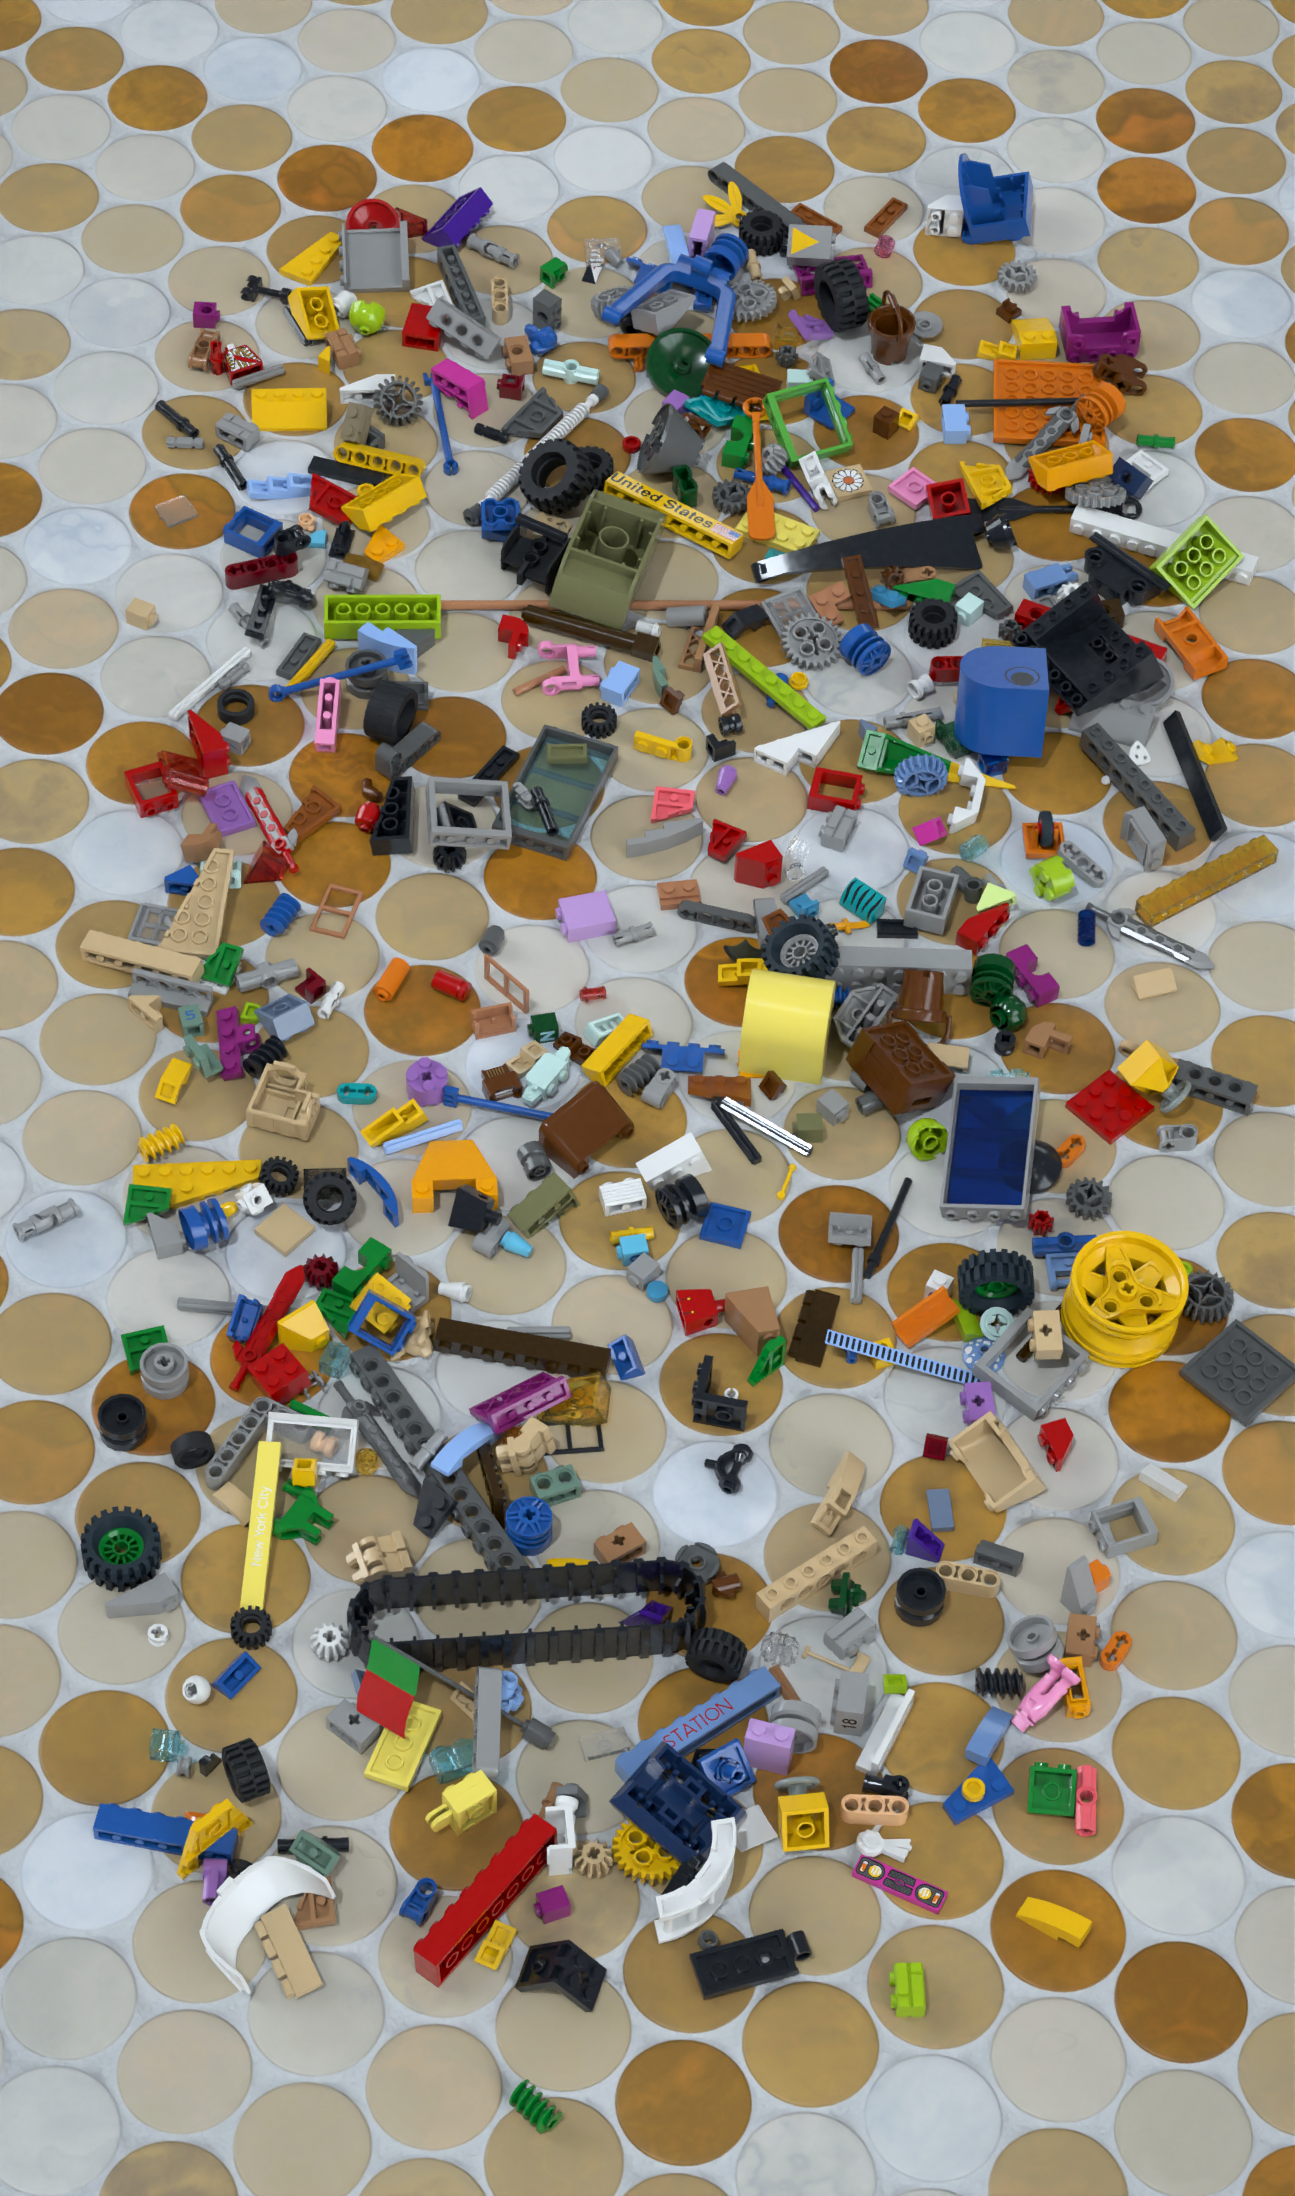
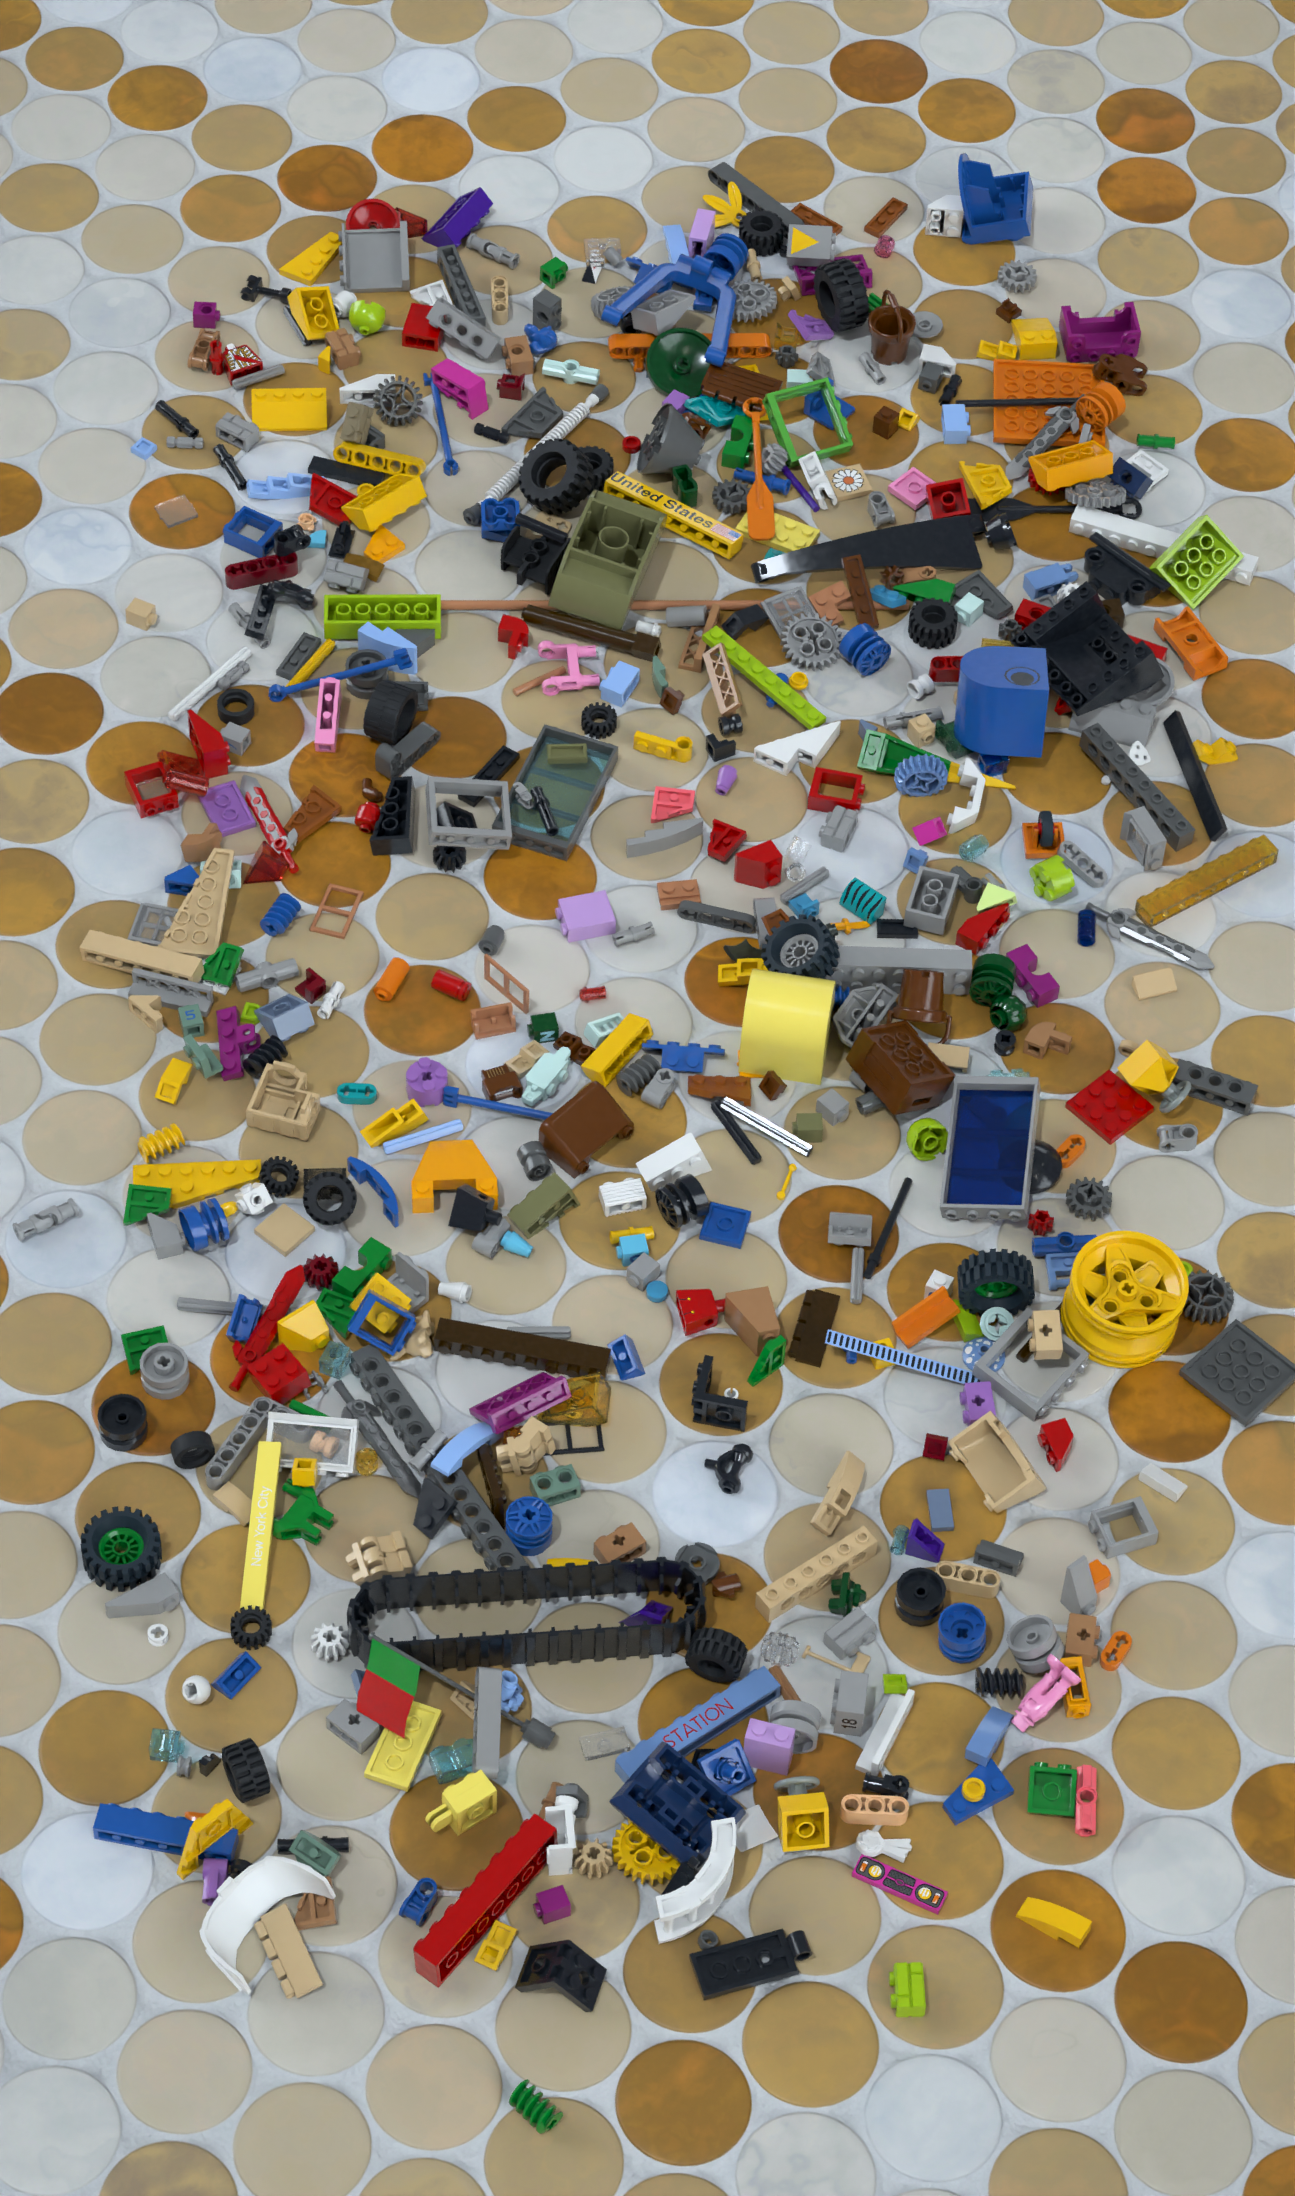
none -> light blue tile [130,437,157,460]
none -> blue wheel [938,1602,986,1664]

